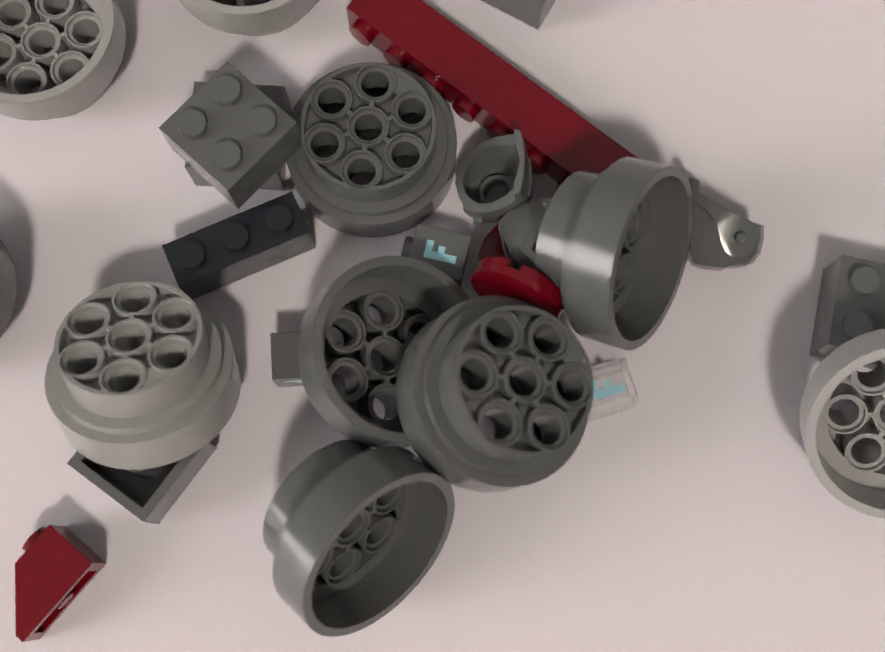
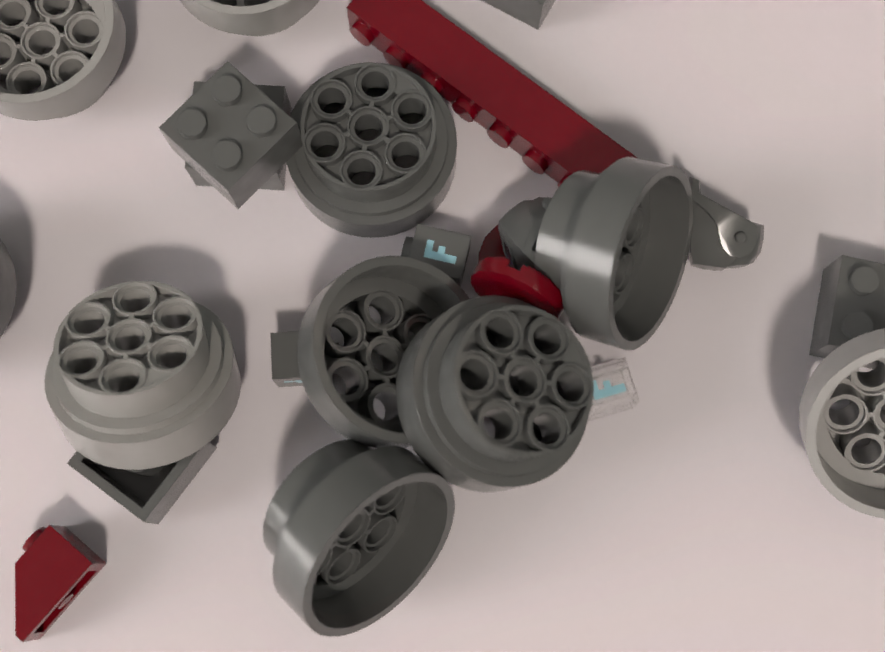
black brick [162,191,316,300] -> none
dark grey helmet [455,129,533,226] -> none

